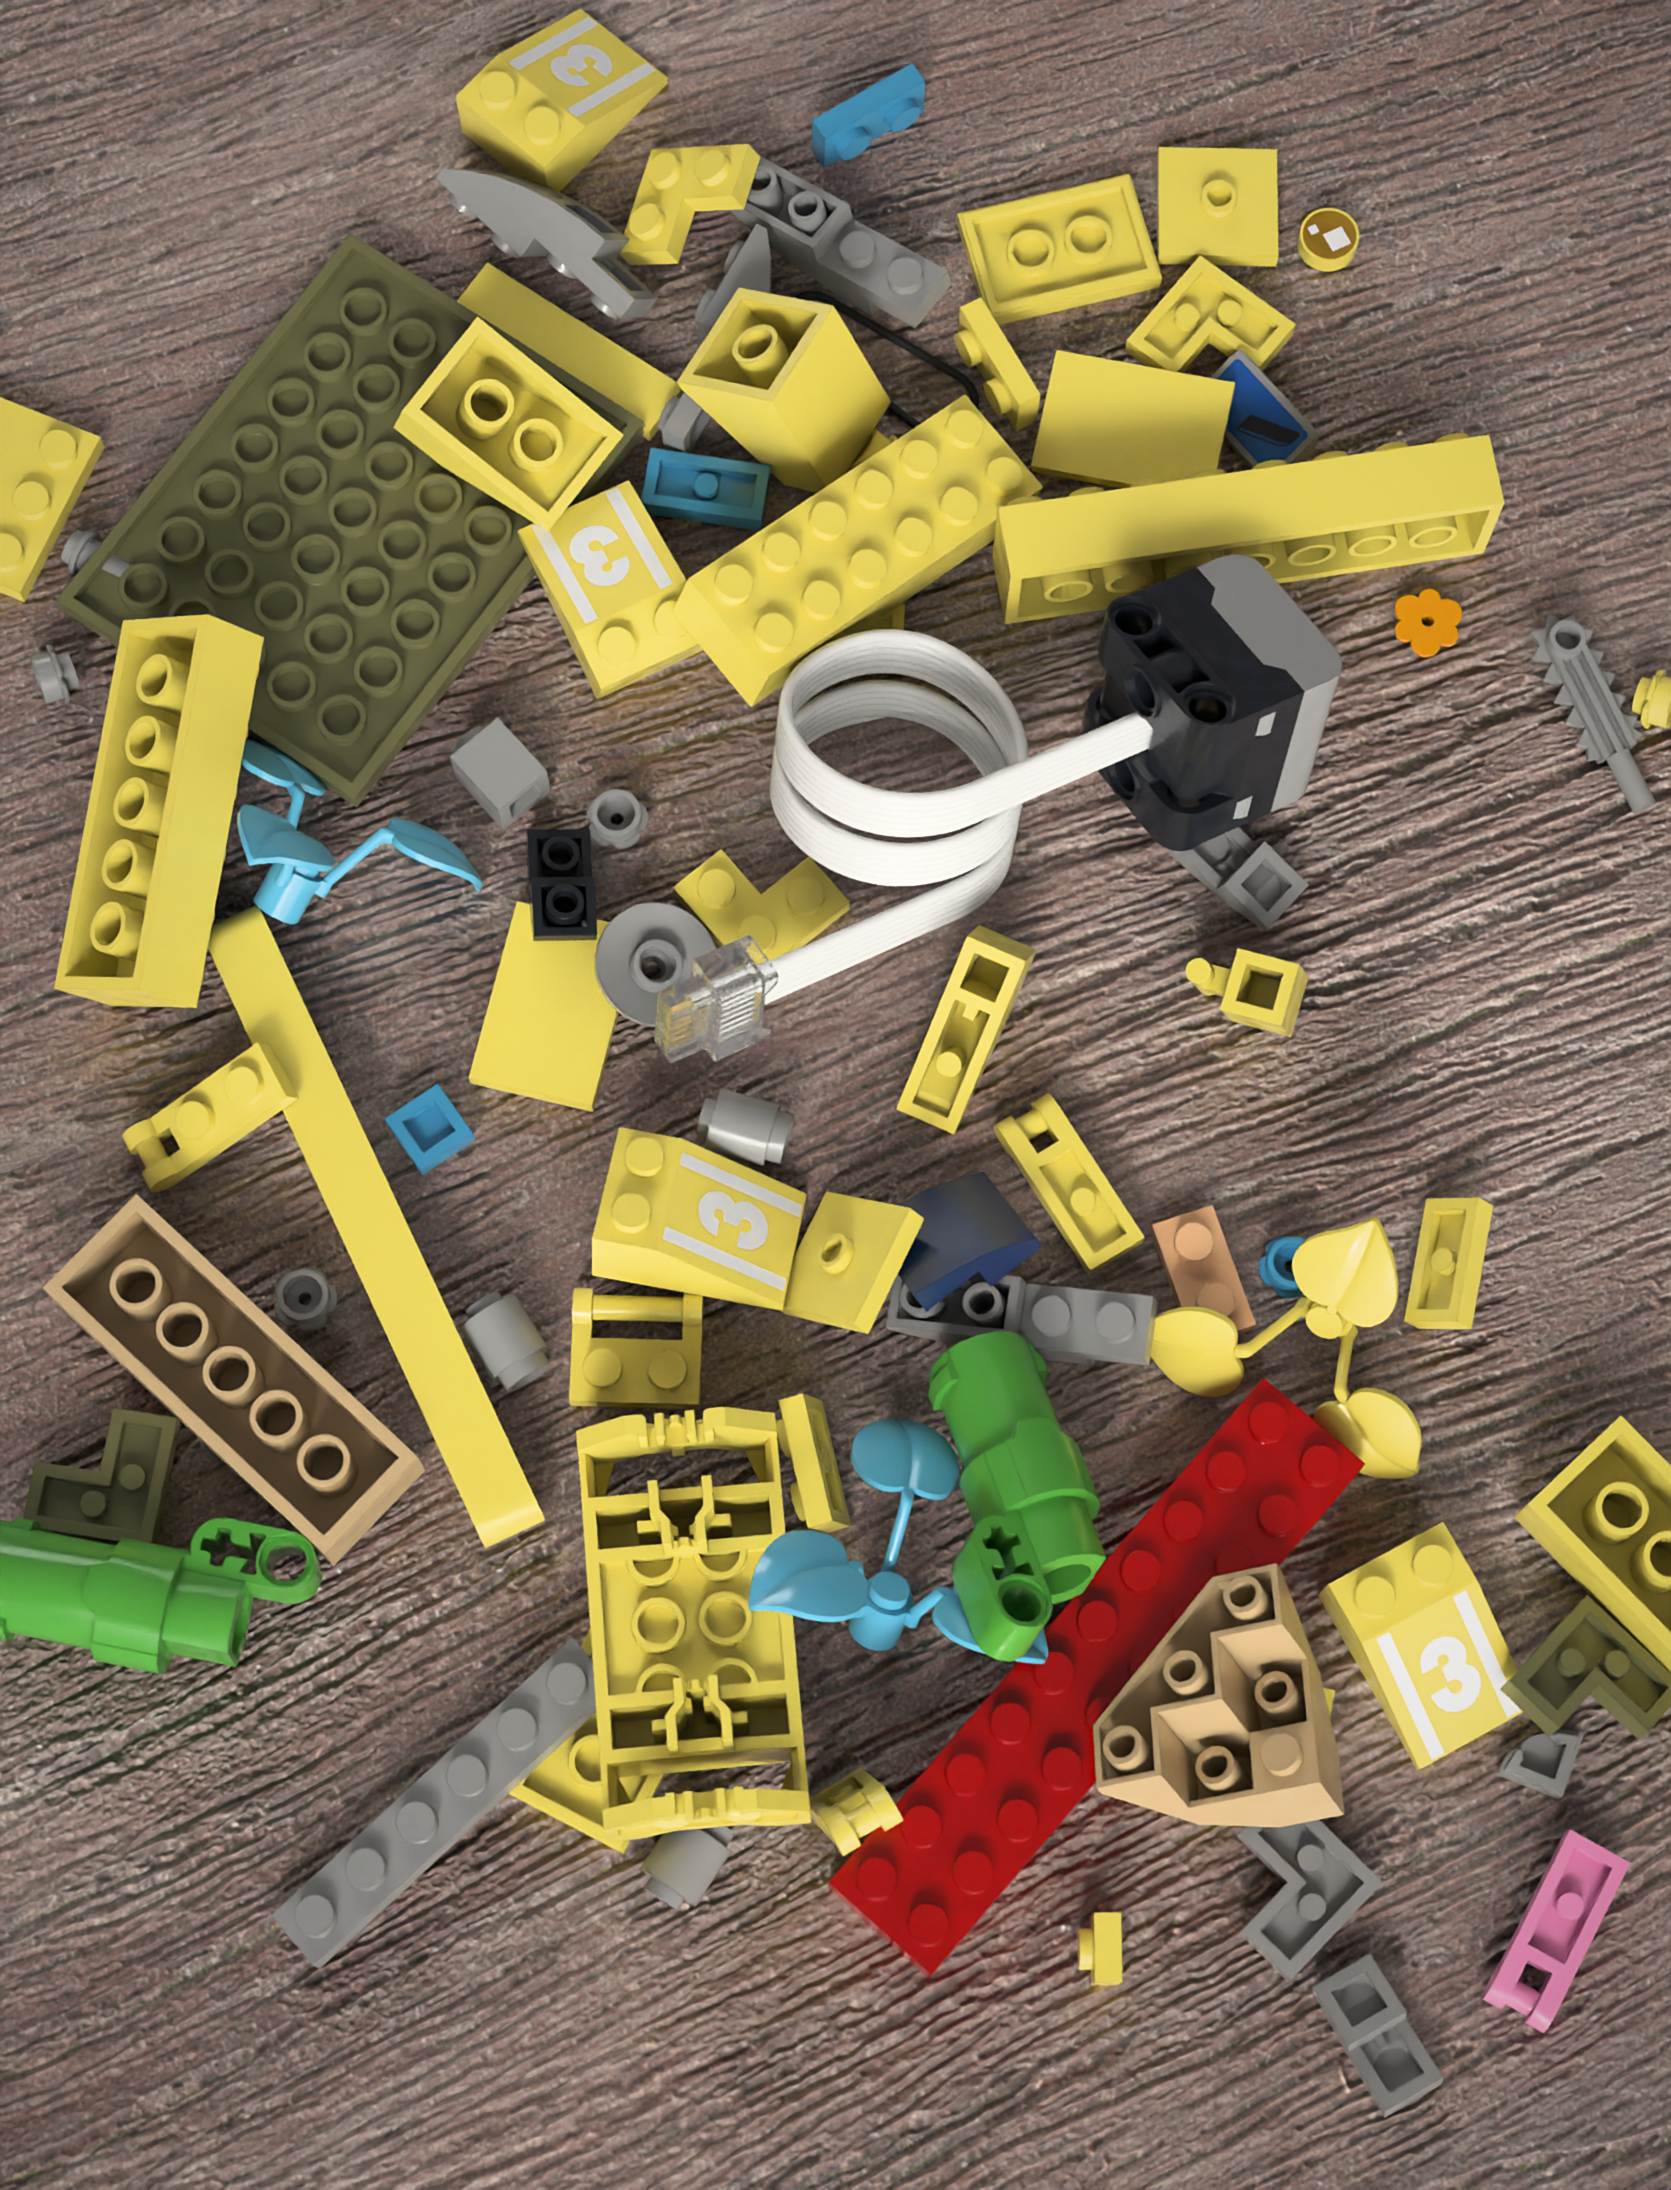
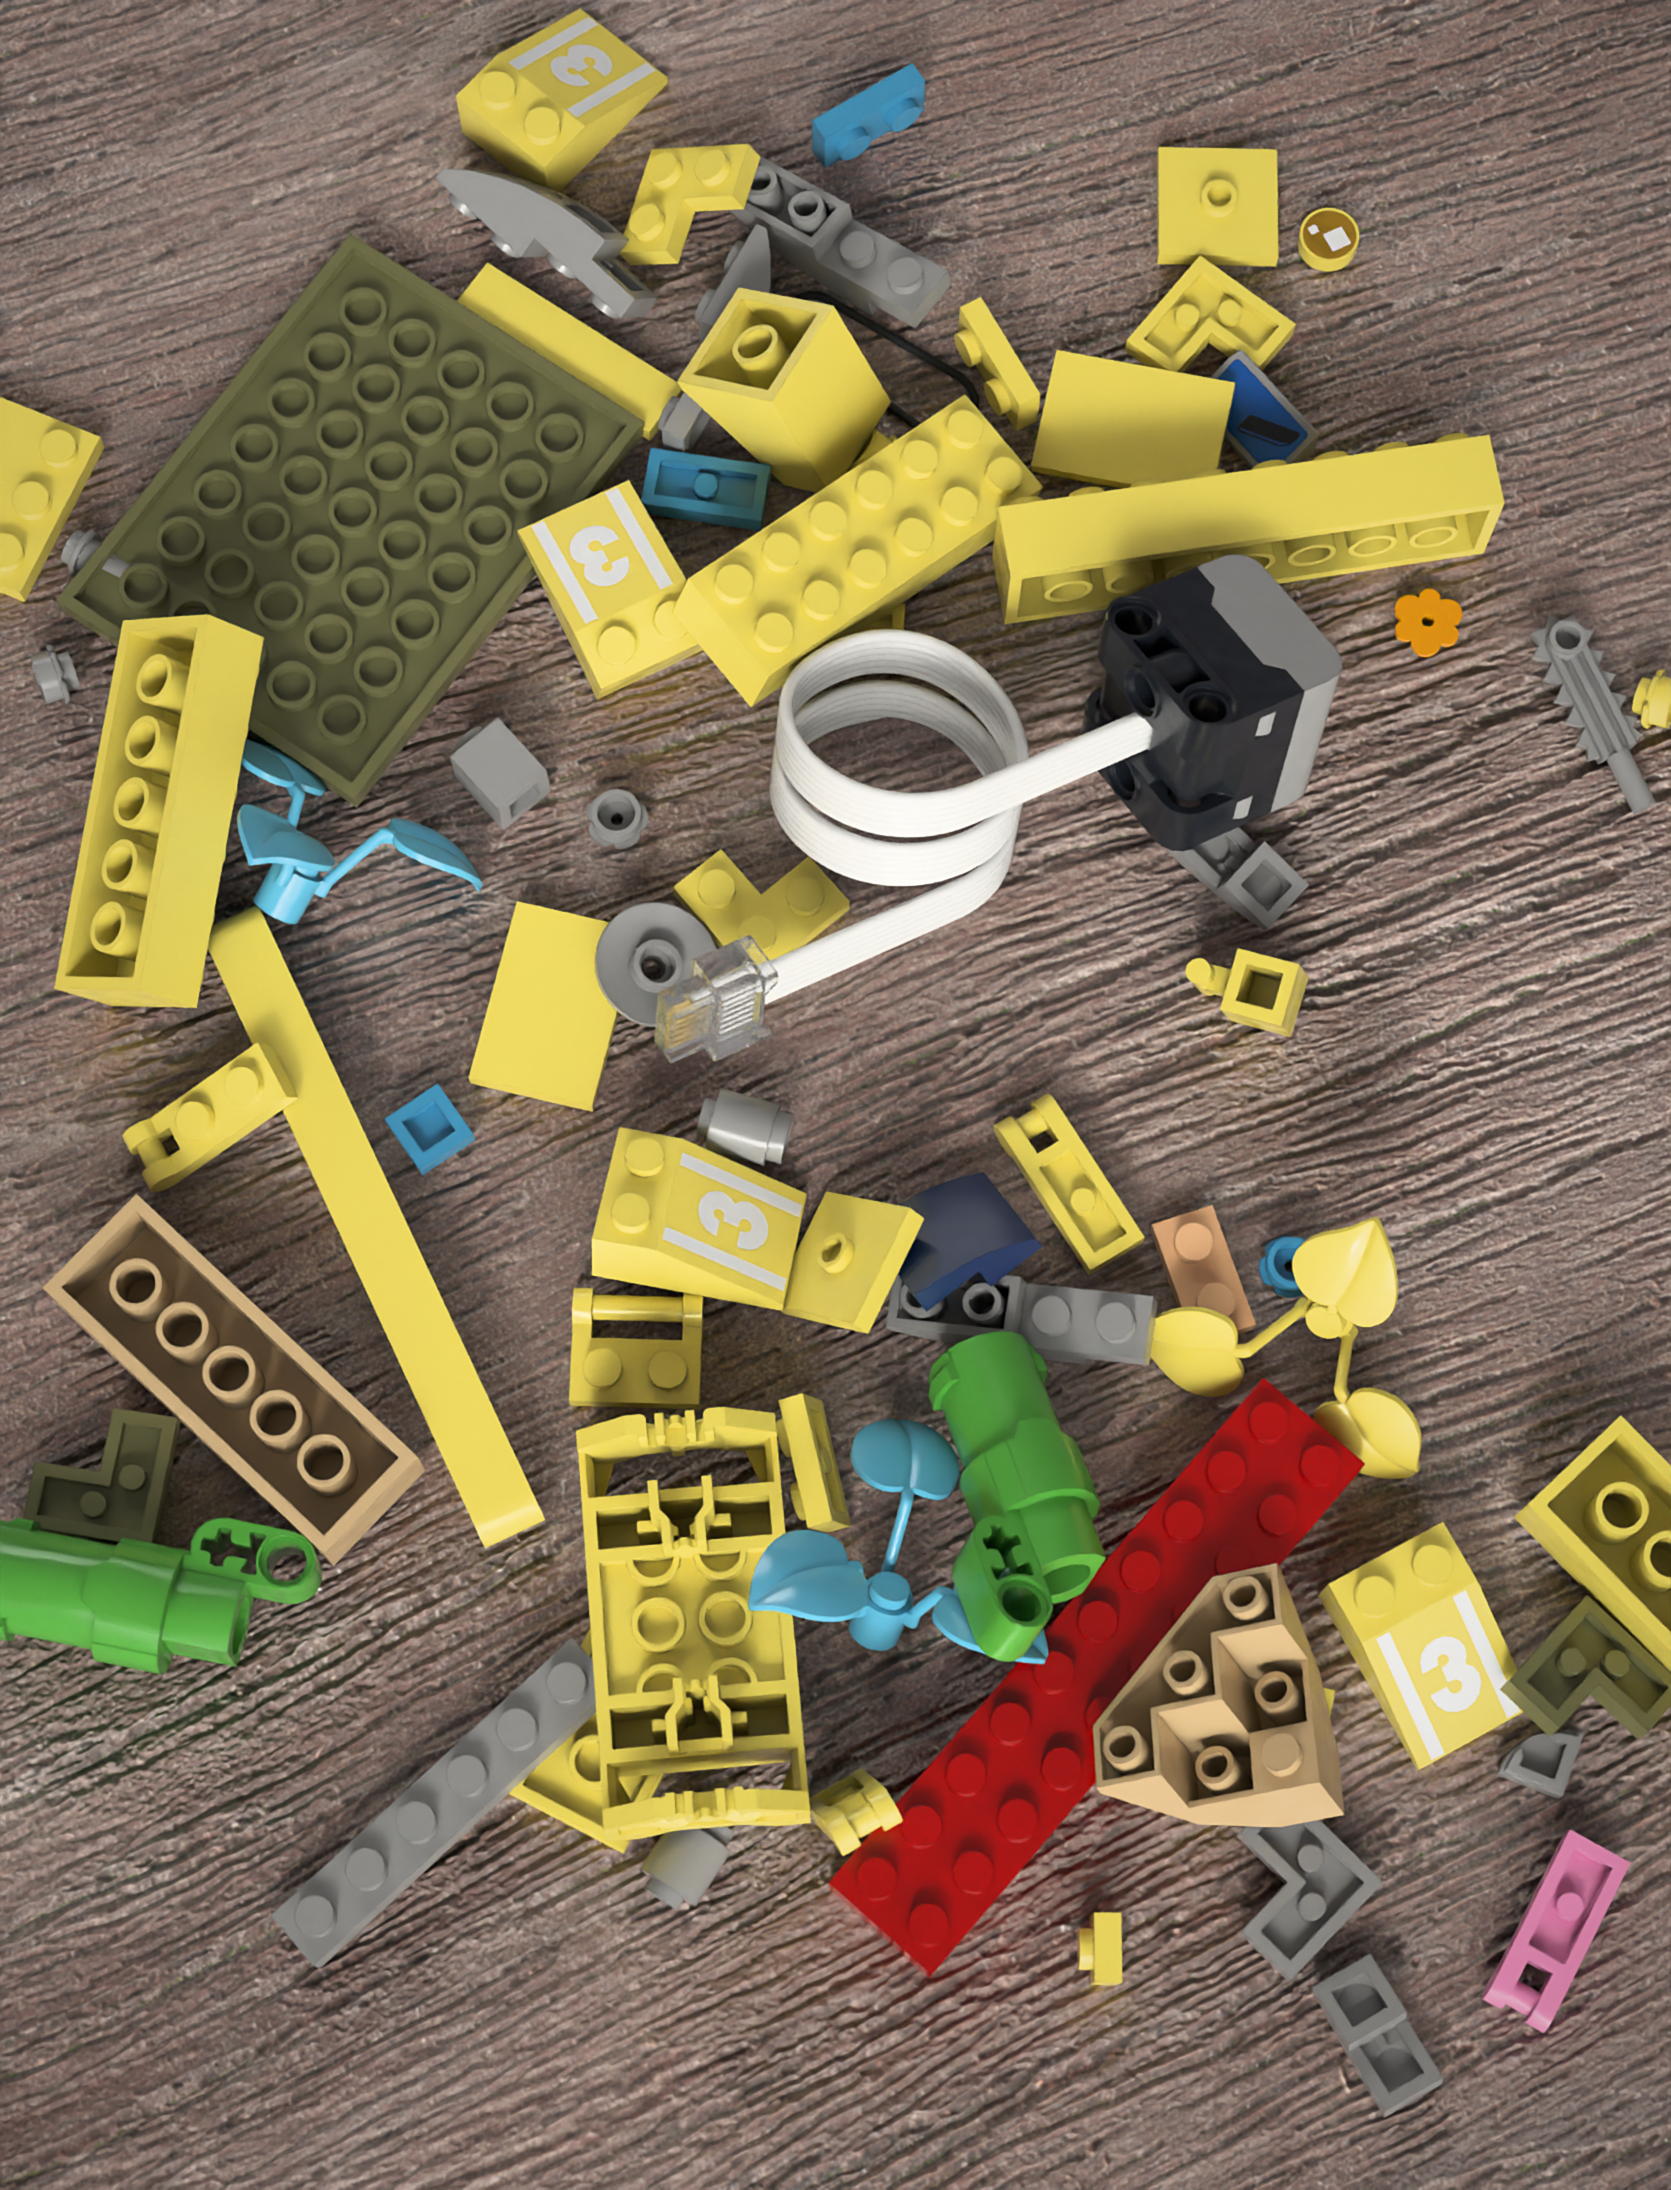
light grey plate [274,1267,338,1331] -> none
light yellow slope [394,316,624,531] -> none
light grey brick [461,1291,551,1393] -> none
black slope [526,829,597,941] -> none
light yellow slope [896,925,1037,1134] -> none
light yellow tile [957,173,1162,325] -> none
light yellow plate [1404,1197,1493,1329] -> none

